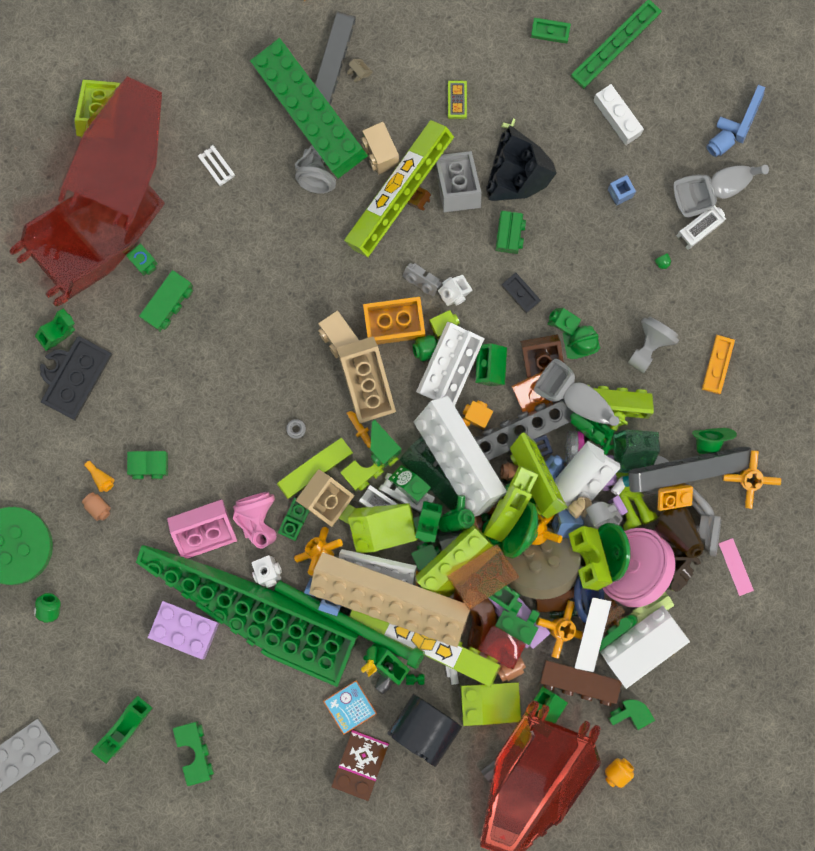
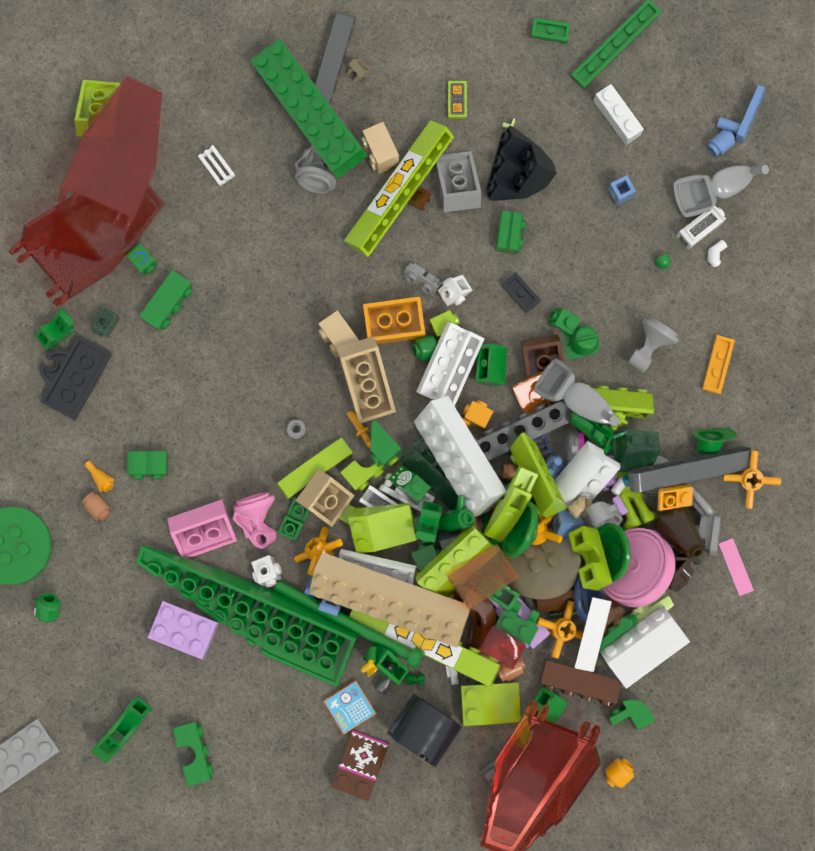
none -> clear green brick [90,306,120,338]
none -> white arm [707,240,727,267]

